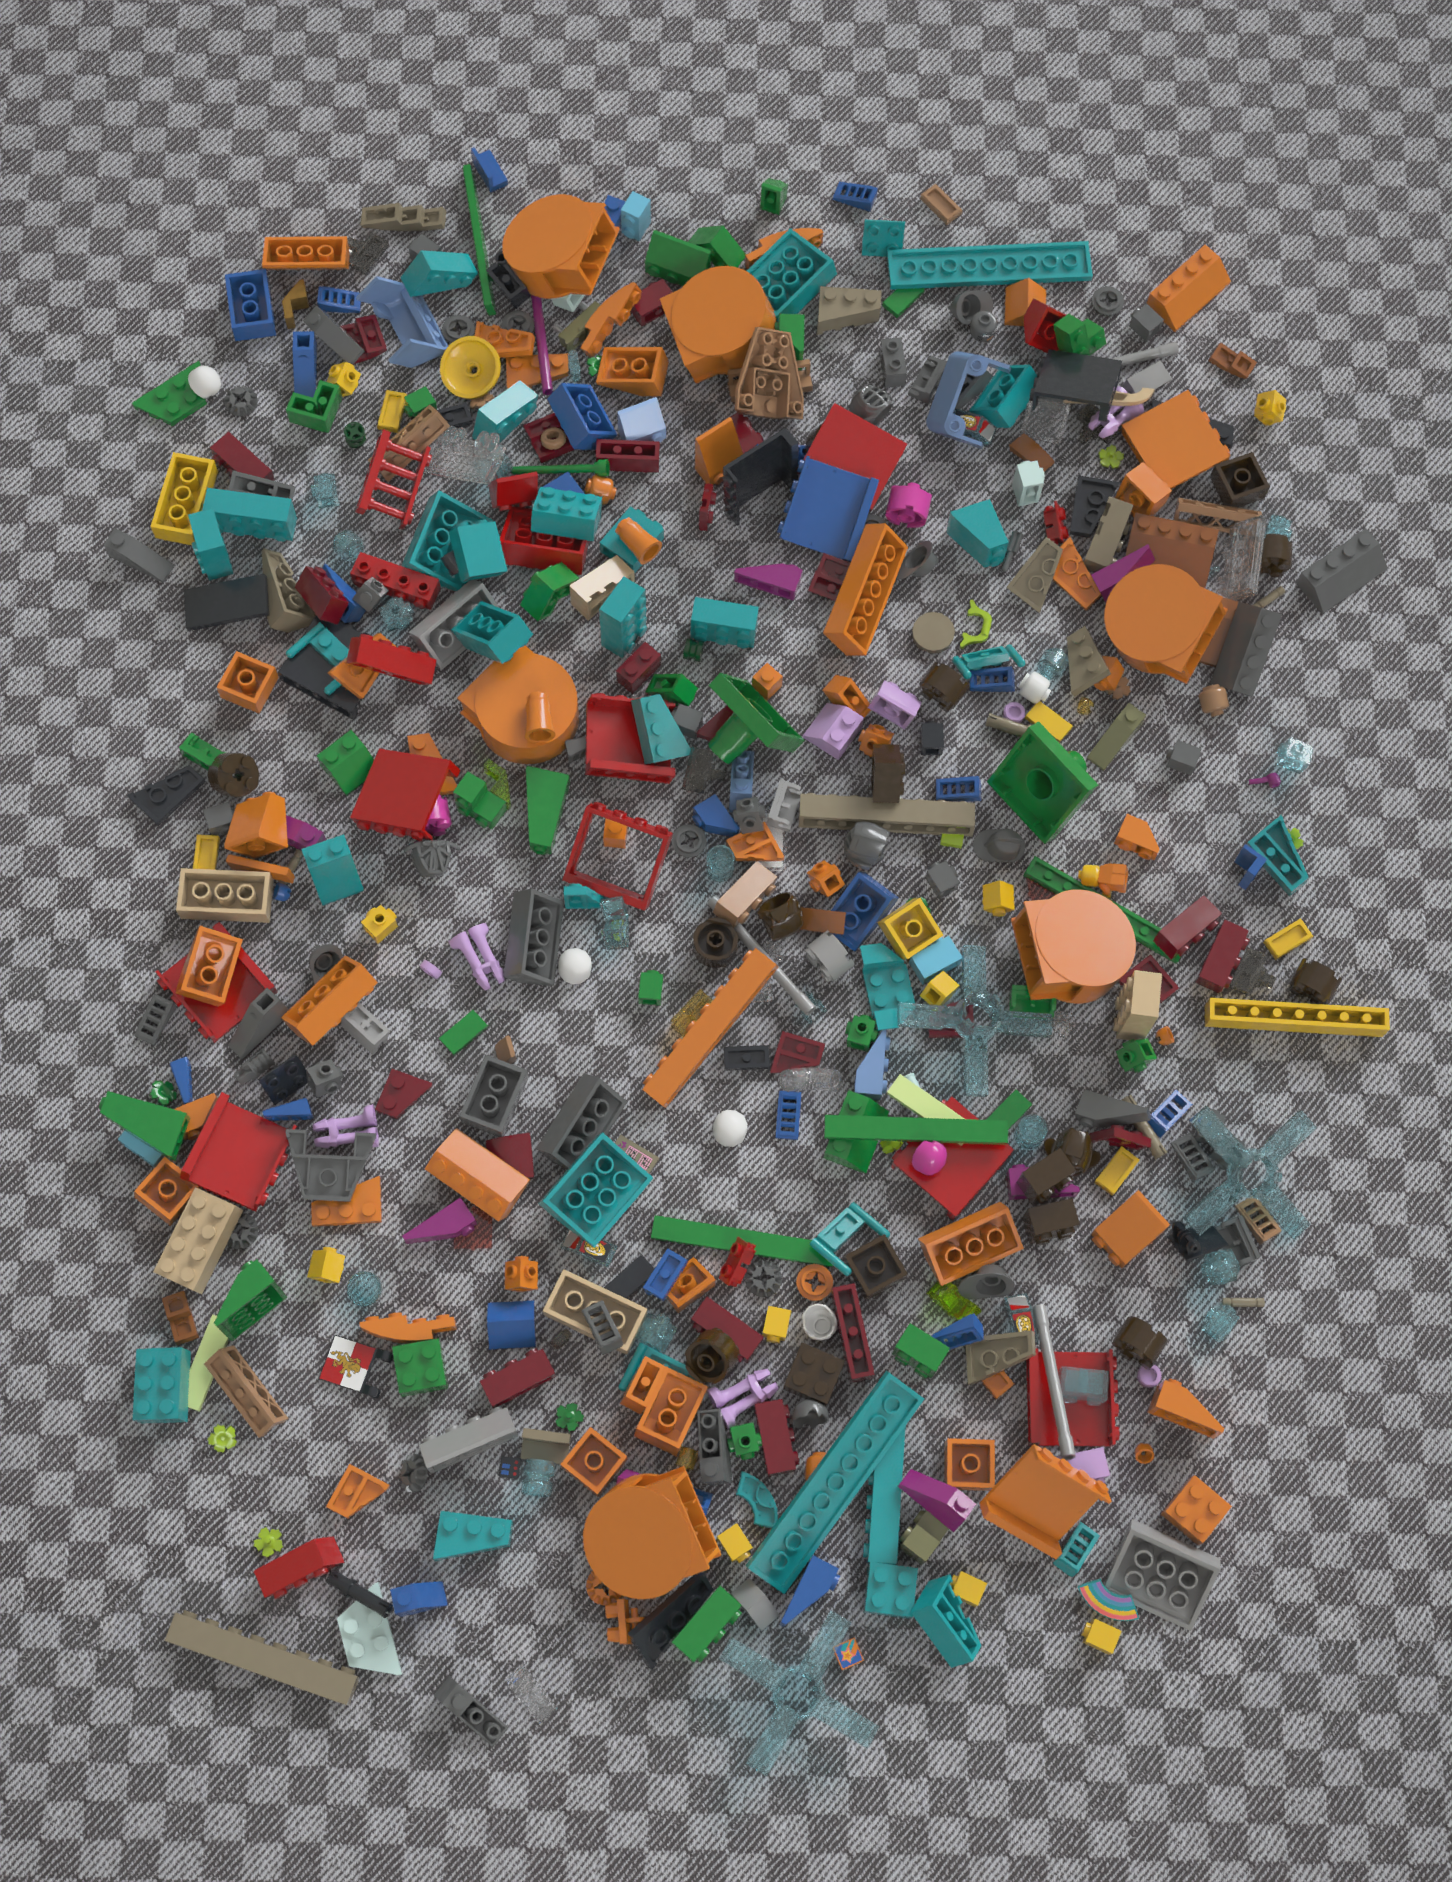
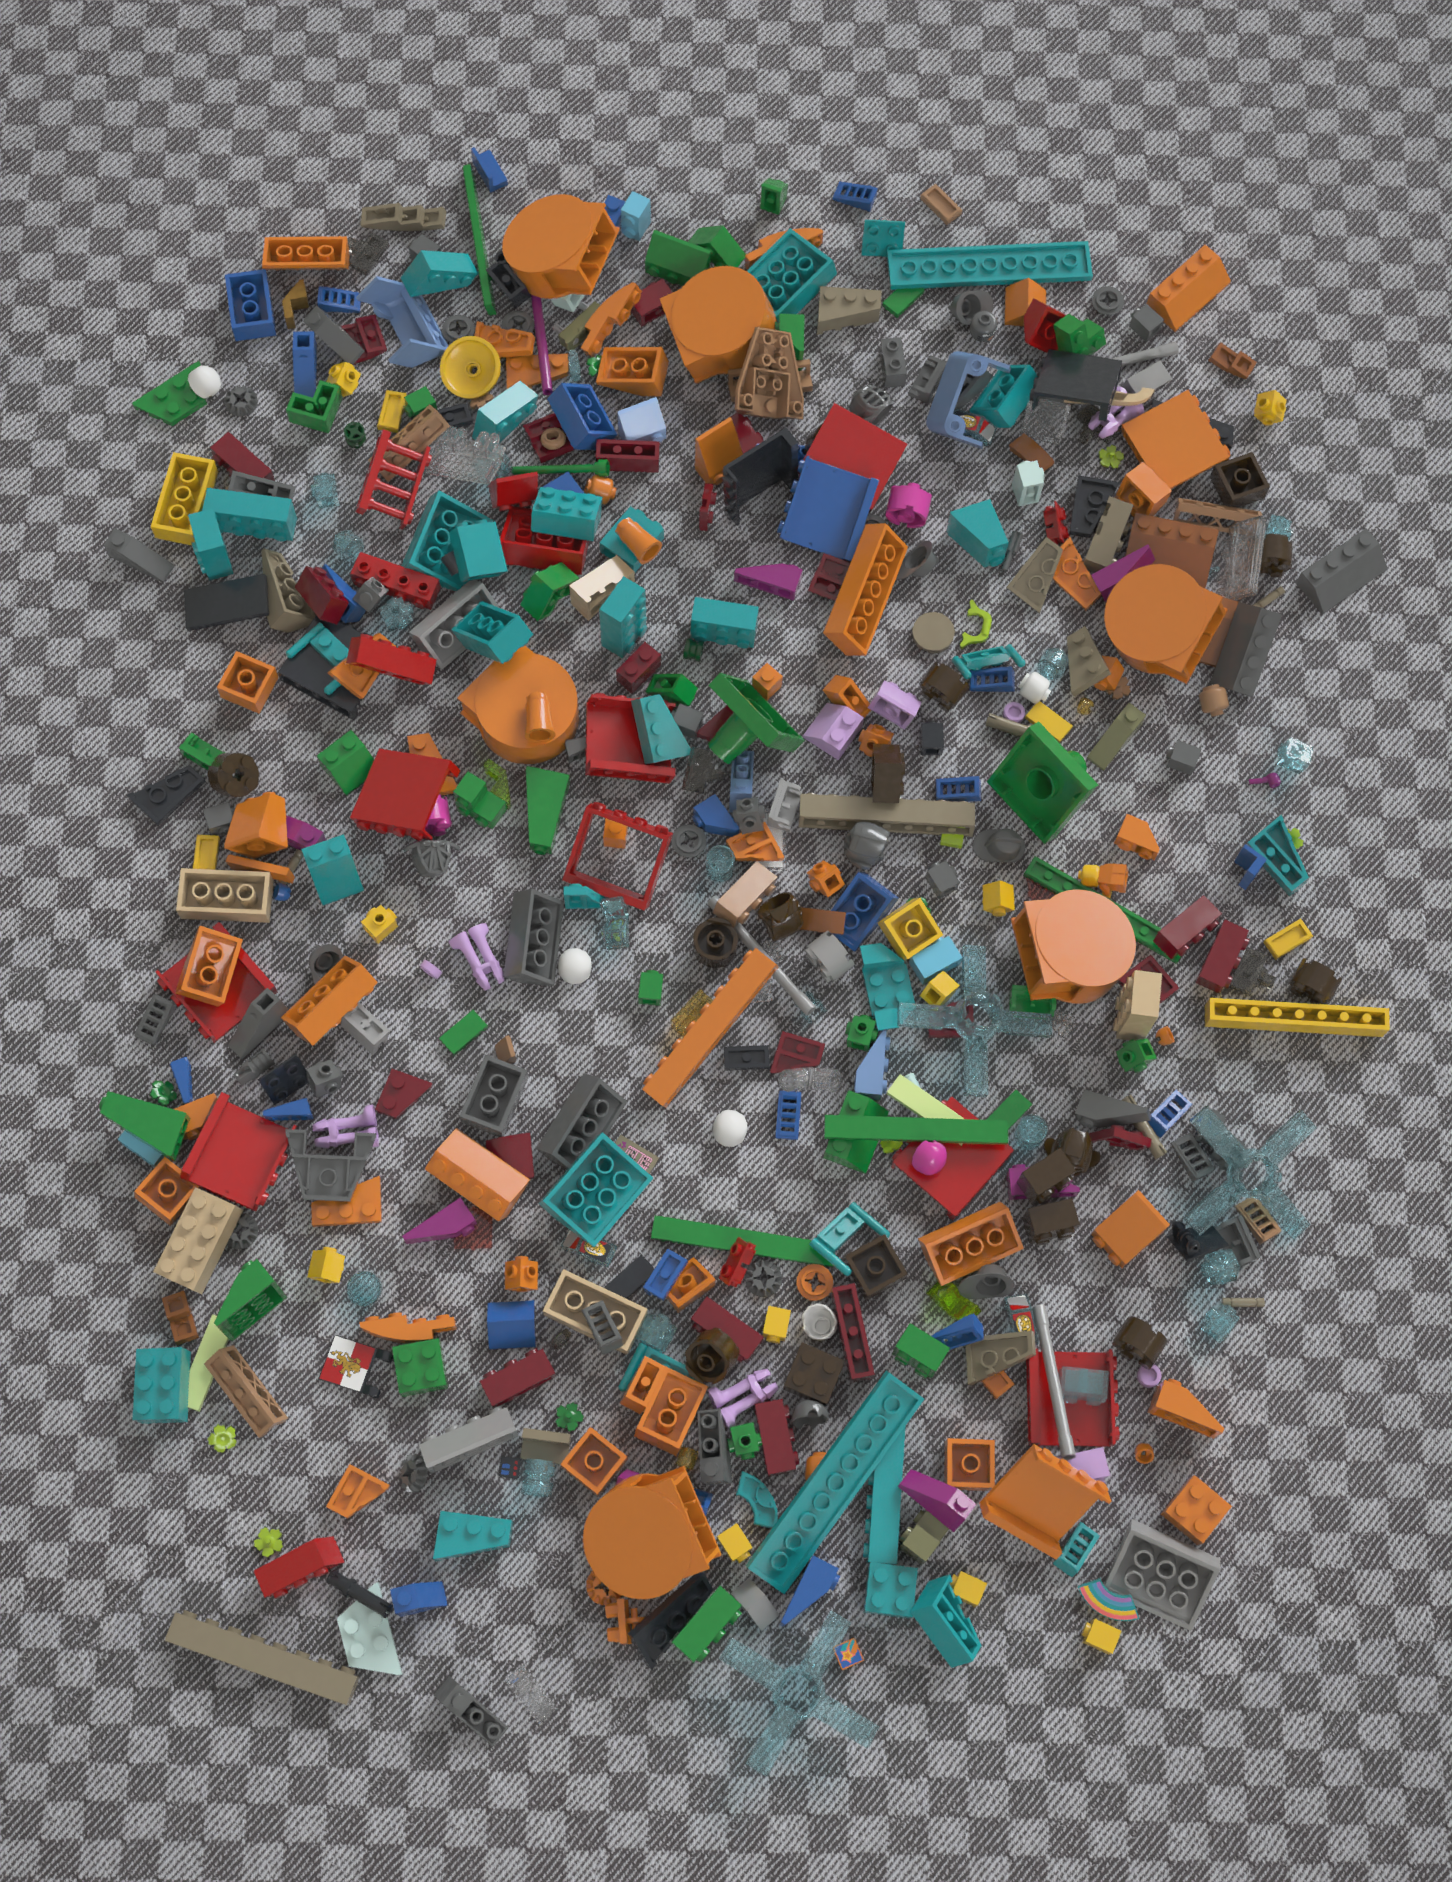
yellow tile [1094,1146,1140,1196] -> none

